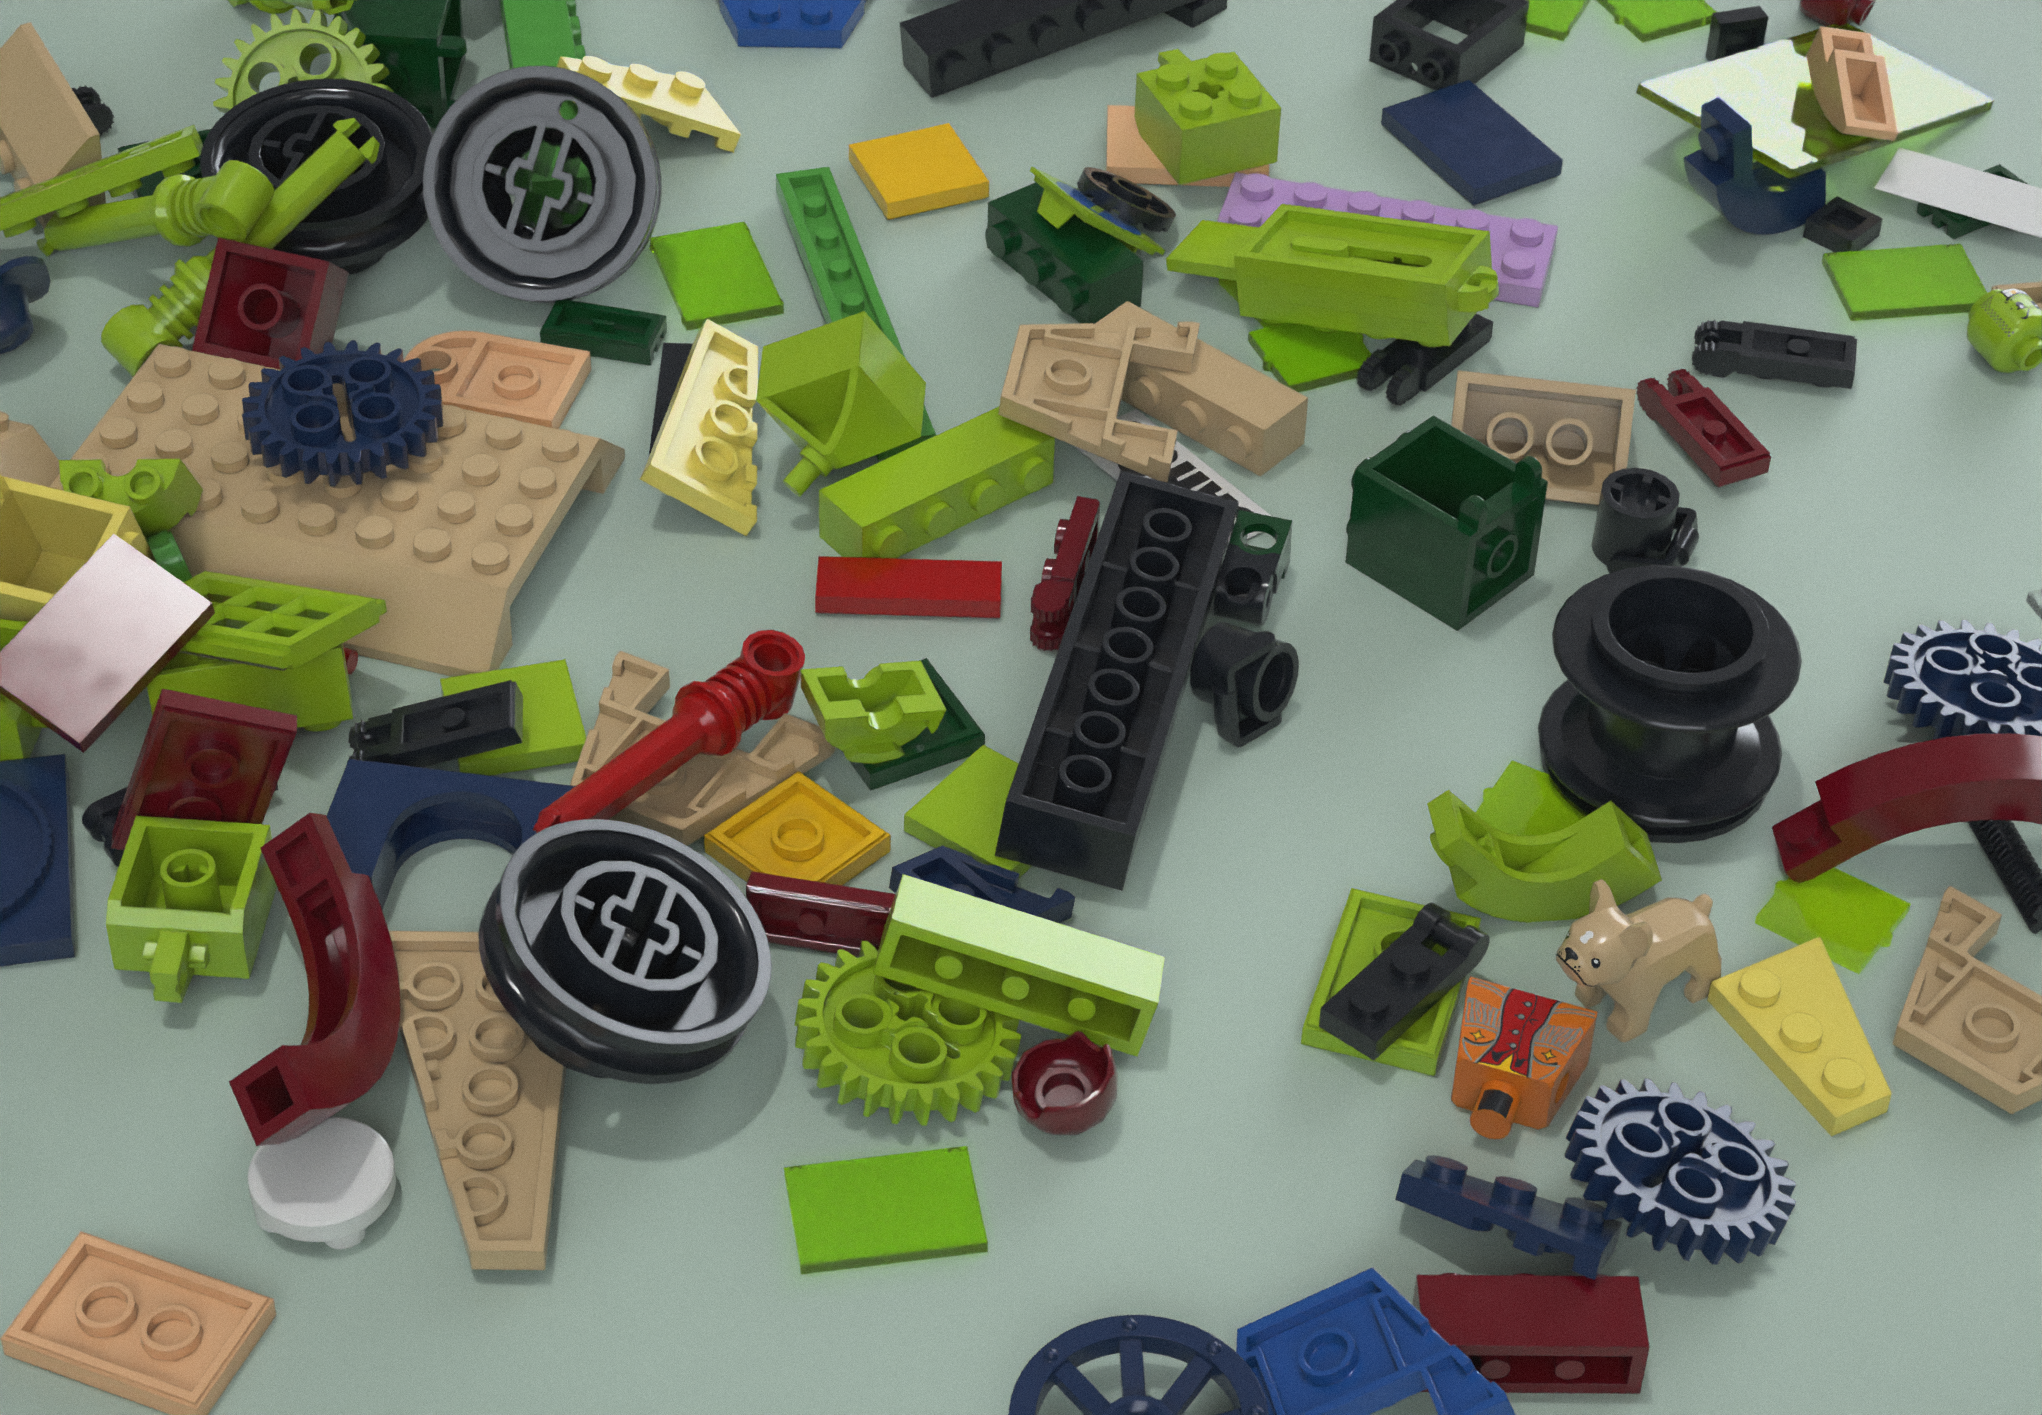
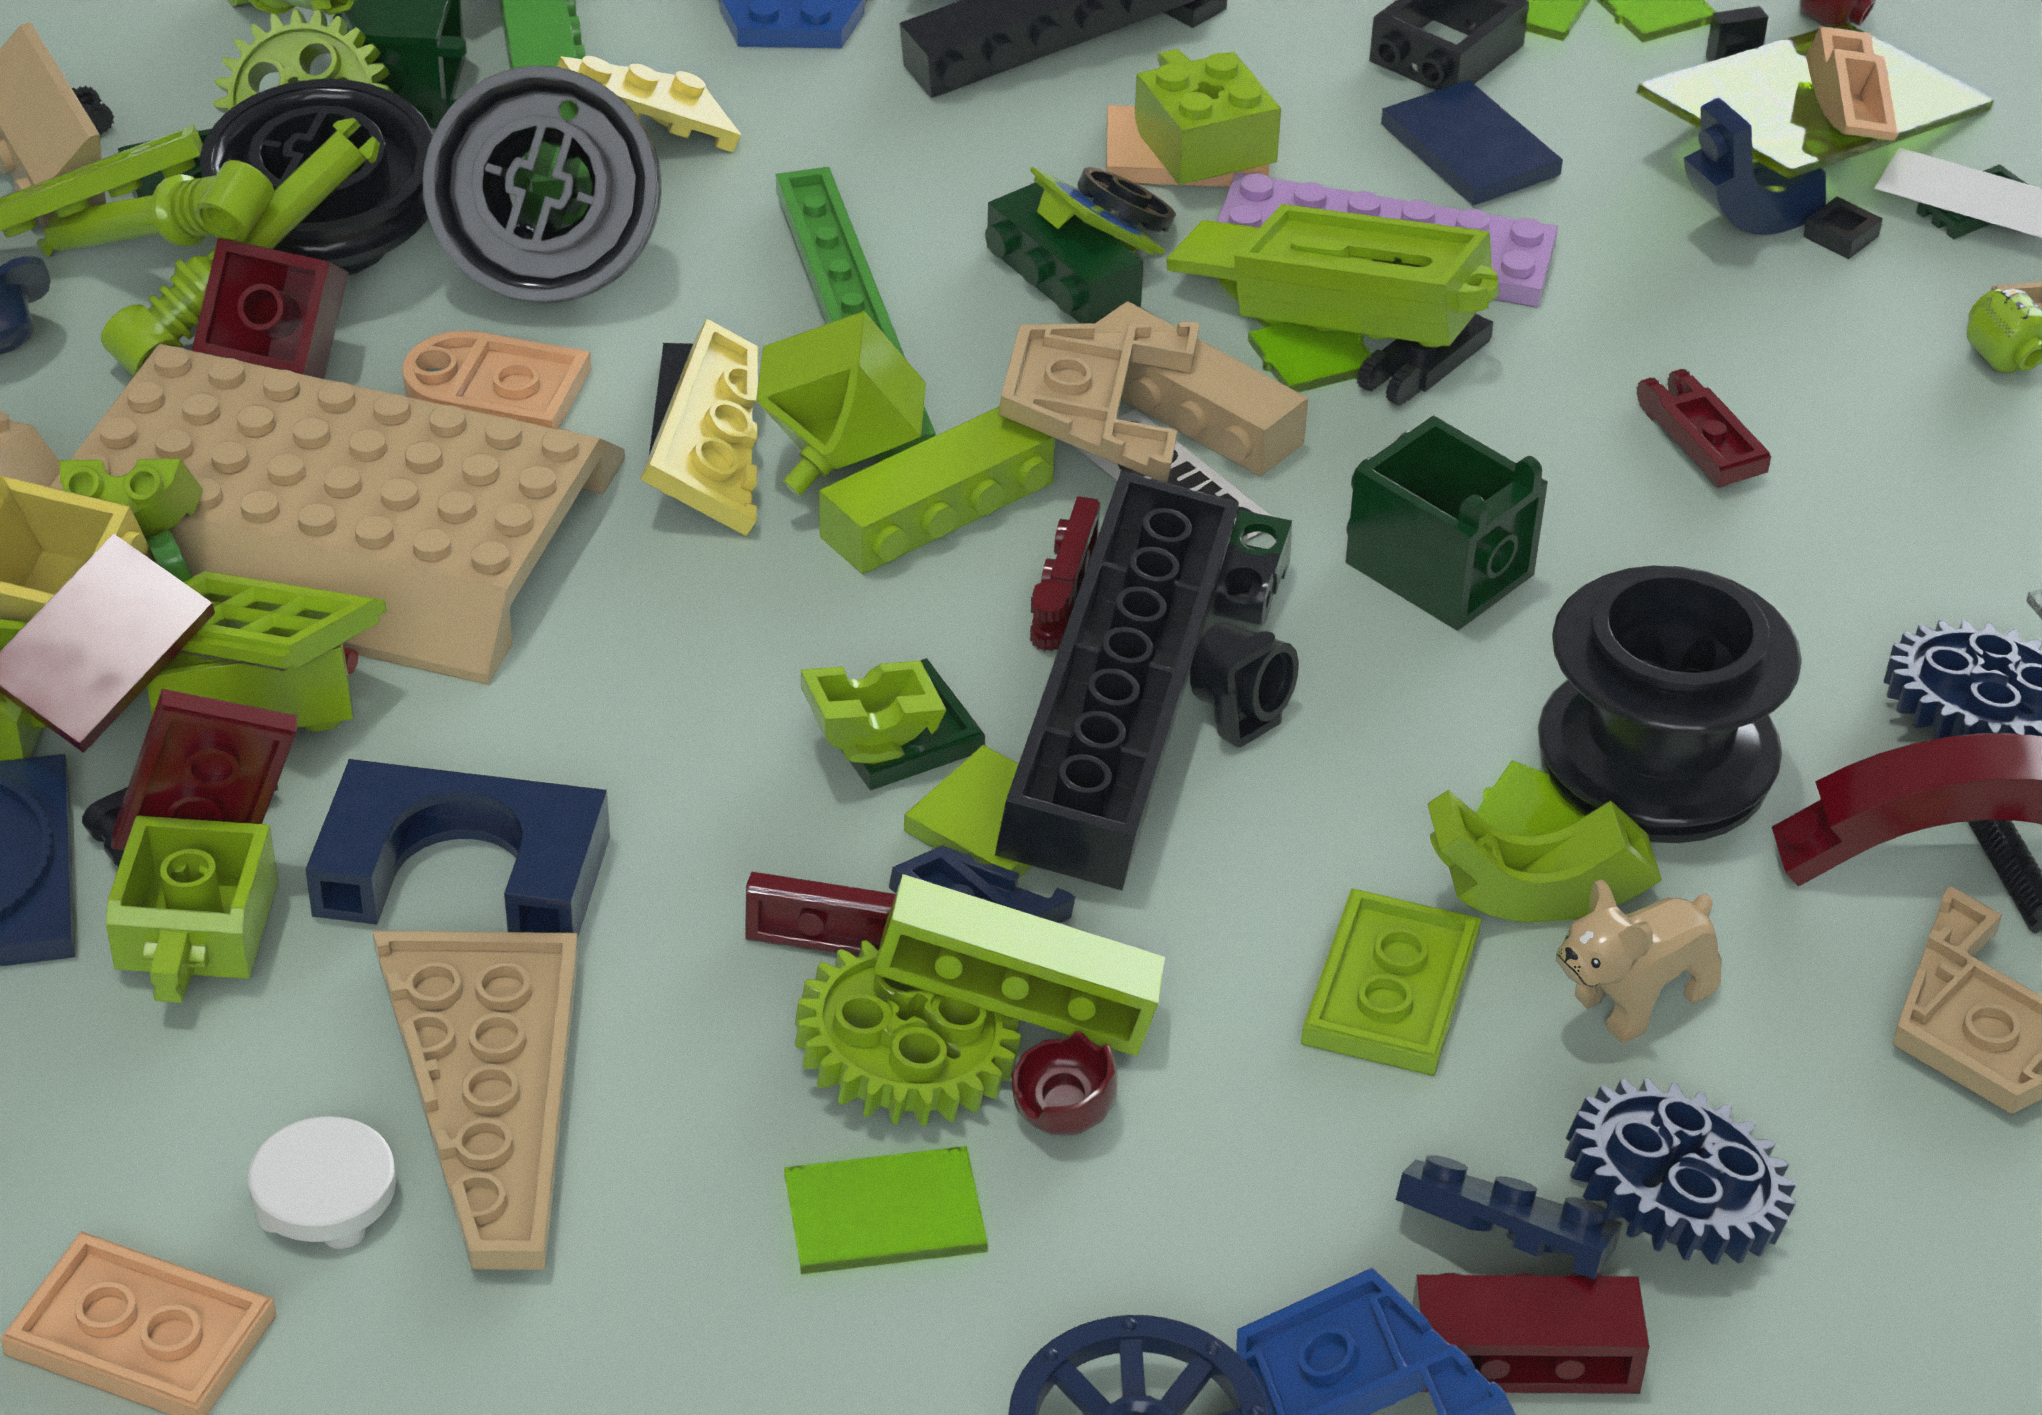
dark red arch [229,813,400,1146] -> none
dark blue gear [242,340,444,486] -> none
black hinge [347,680,523,767] -> none
lime tile [440,659,586,776] -> none
black wheel [478,819,772,1084] -> none
red piece [533,630,805,833] -> none
dark green tile [540,299,667,366] -> none
tan wing [570,651,835,846] -> none
clear neon green piece [649,221,784,331] -> none
yellow tile [704,771,891,885] -> none
red tile [815,556,1002,618] -> none
yellow tile [849,123,989,220] -> none
black plate [1319,902,1490,1060] -> none
tan slope [1451,370,1636,506] -> none
orange torso [1451,977,1598,1139] -> none
black piece [1591,468,1699,573] -> none
black hinge [1692,319,1857,389] -> none
light yellow wing [1707,937,1892,1137] -> none
clear neon green piece [1755,867,1911,974] -> none
clear neon green piece [1822,243,1987,321] -> none

